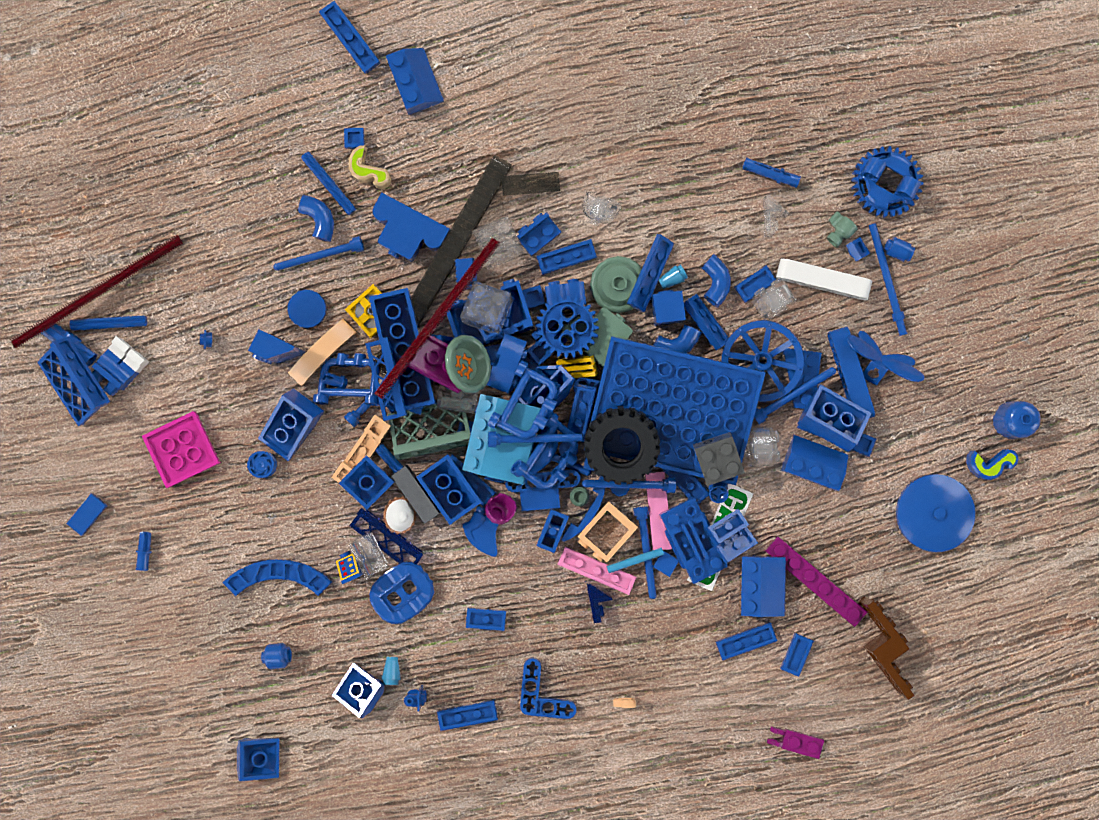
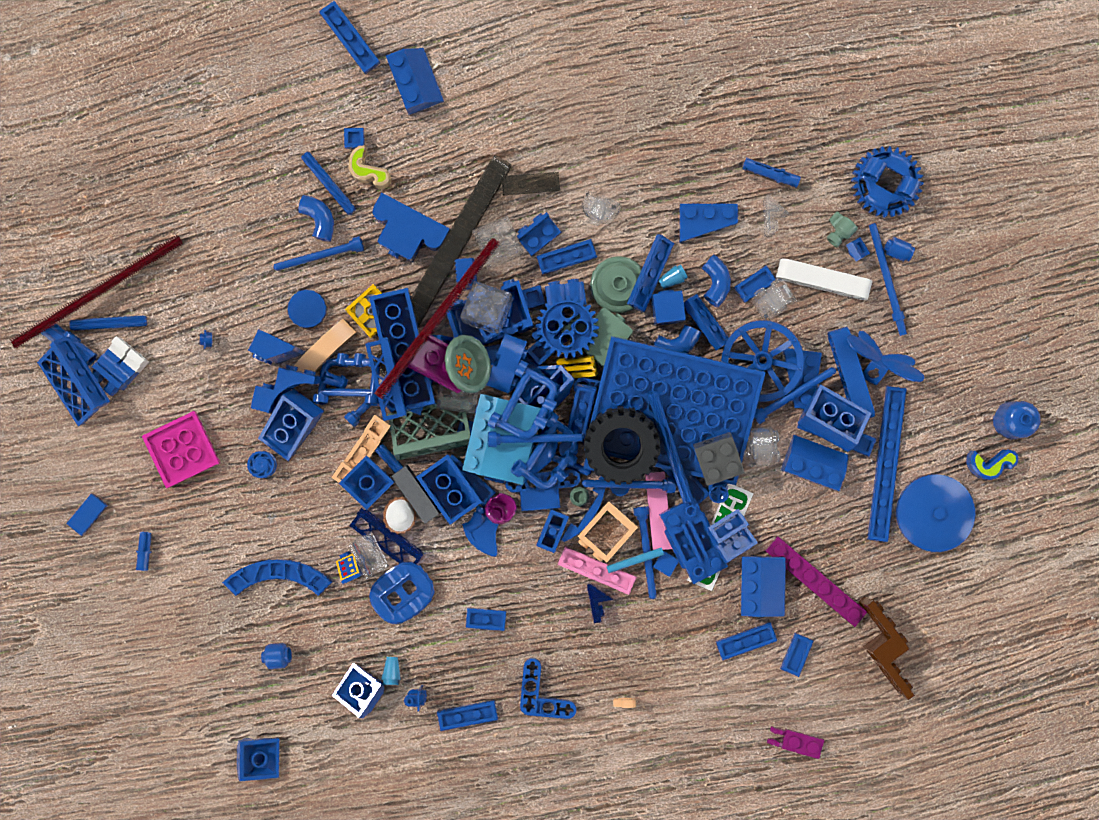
none -> blue arch [251,365,322,413]
none -> blue axle [648,392,693,503]
none -> blue wing [679,204,738,243]
none -> blue tile [867,386,907,542]

